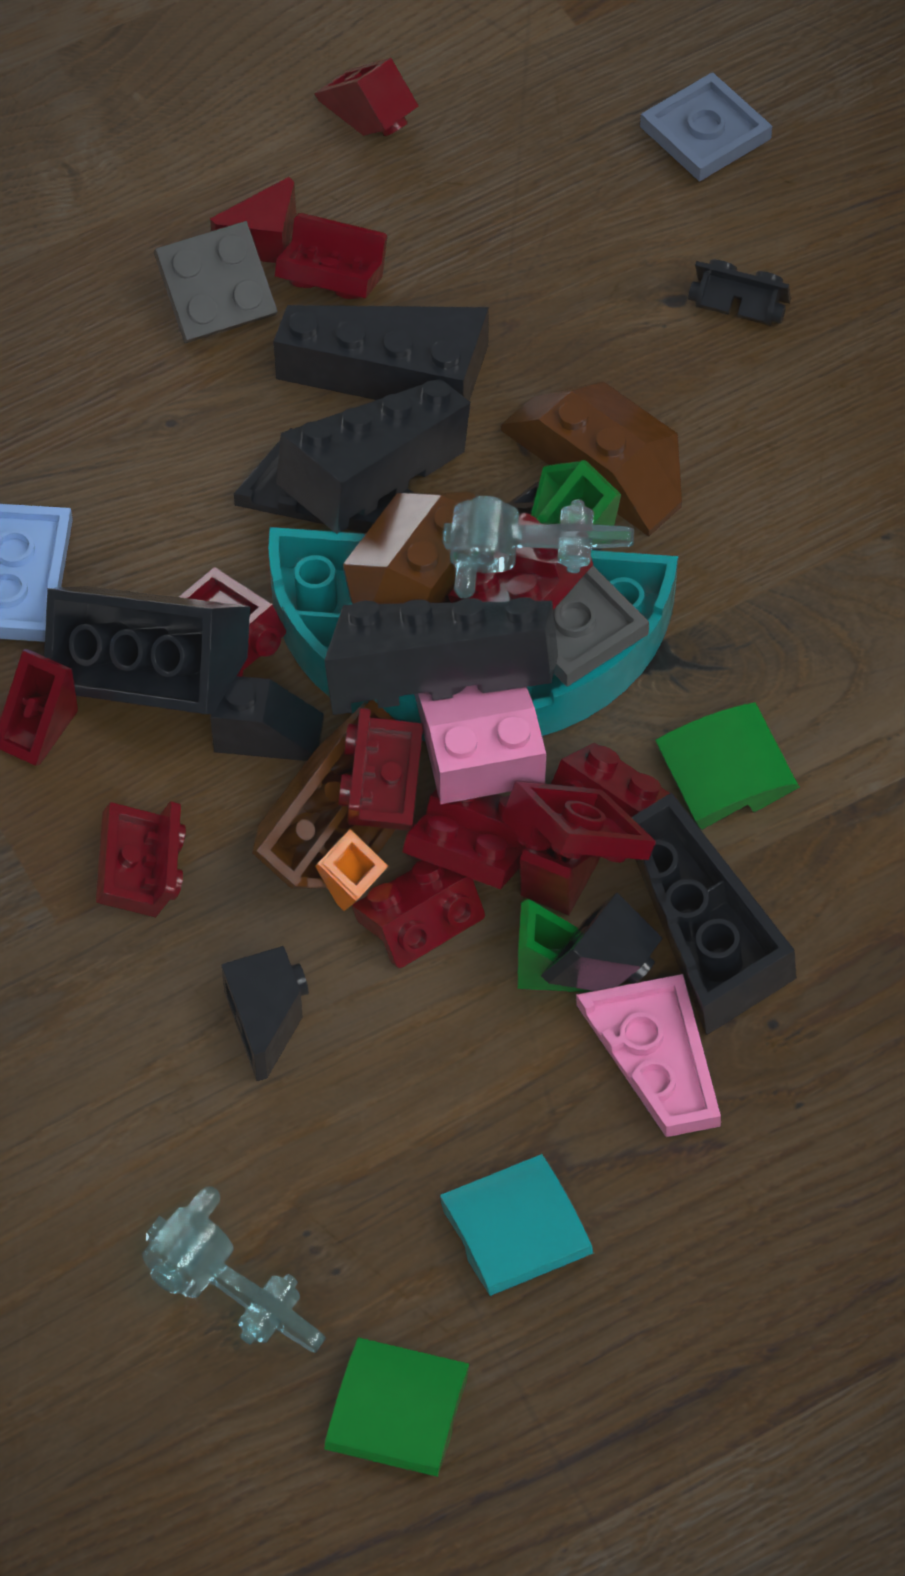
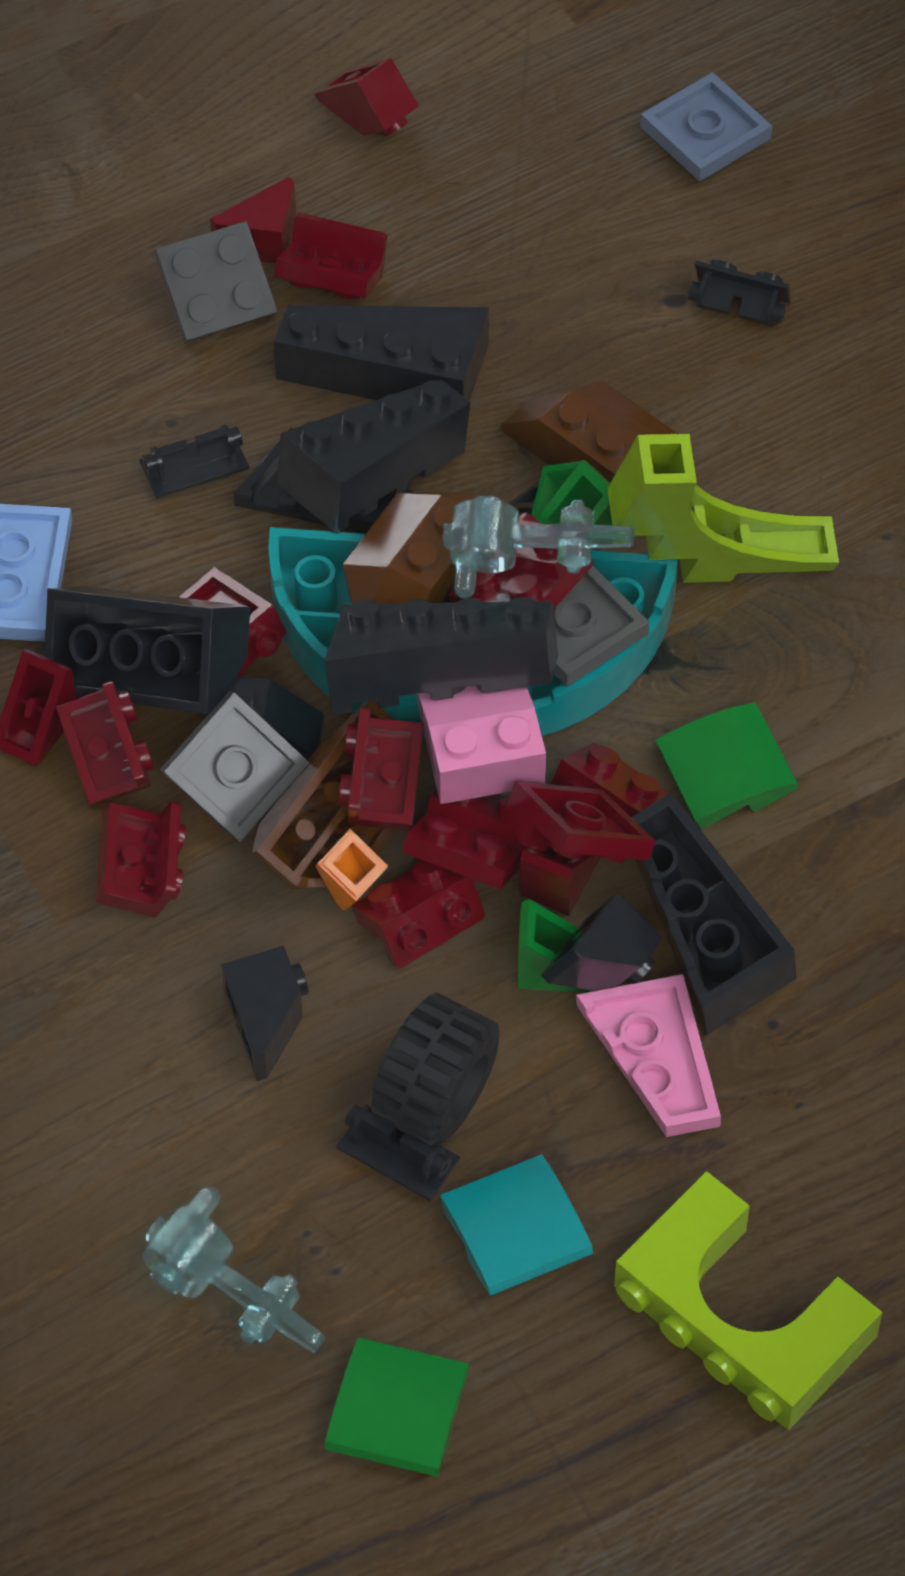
none -> dark red bracket [56,681,155,807]
none -> black hinge [139,424,249,498]
none -> plate [160,691,310,842]
none -> black hinge [336,1104,460,1202]
none -> black tyre [371,992,500,1147]
none -> lime arch [607,434,839,583]
none -> lime arch [614,1171,882,1431]

